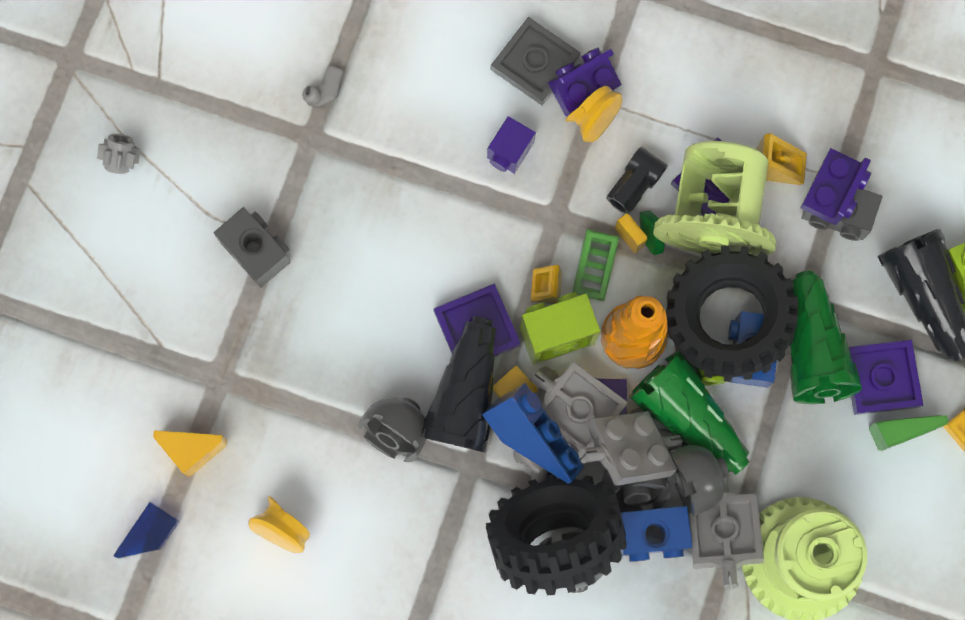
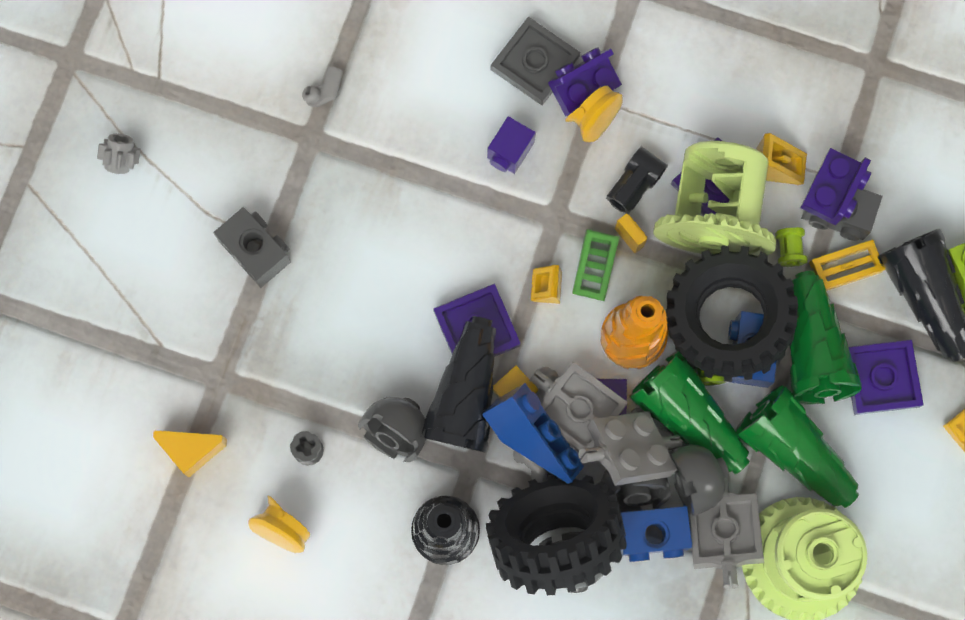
clear blue tile [113,502,180,559] -> none
lime brick [519,292,601,365] -> none
green tile [640,210,665,255] -> none
bright green slope [869,415,949,451] -> none
none -> dark grey bush [290,431,324,466]
none -> black cone [411,496,480,565]
none -> green cone [735,385,859,508]
none -> lime bush [775,227,808,267]
none -> yellow tile [809,239,885,291]

